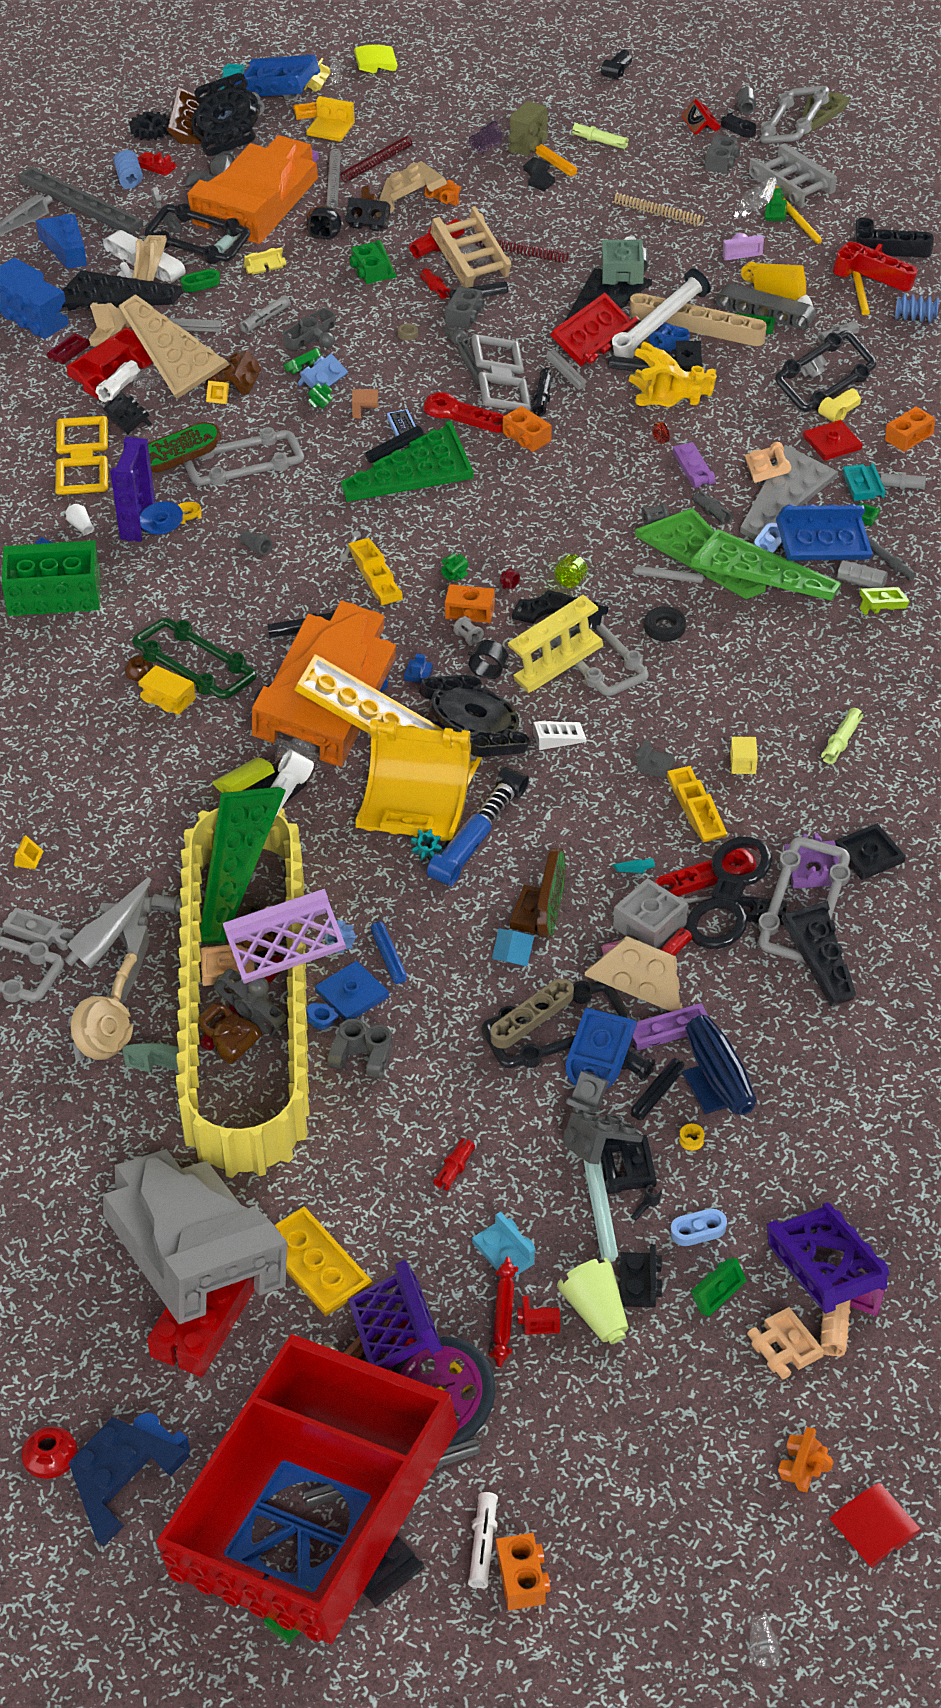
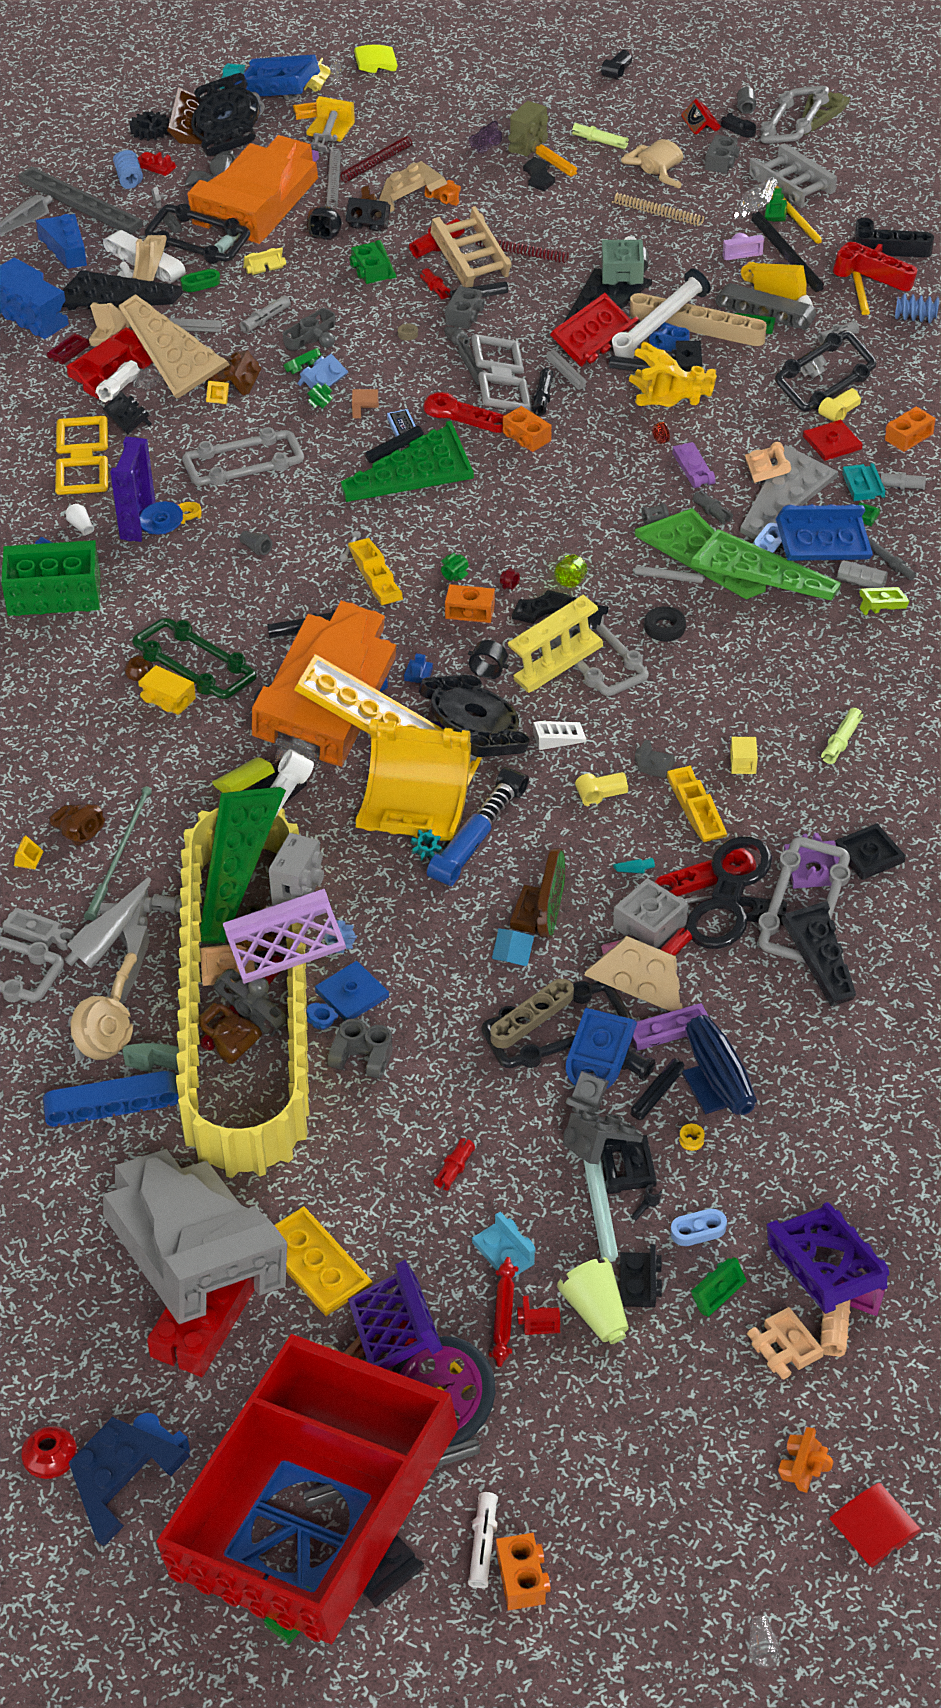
tile [148,422,221,472] -> none
blue axle [370,921,407,984] -> none
light grey bush [453,616,484,646] -> none
none -> blue beam [43,1071,179,1127]
none -> reddish brown piece [49,804,105,846]
none -> sand green piece [84,786,152,921]
none -> light grey piece [269,833,324,906]
none -> light grey piece [310,111,338,153]
none -> light yellow piece [575,772,628,806]
none -> tan piece [621,139,684,188]
none -> black axle [751,211,824,292]

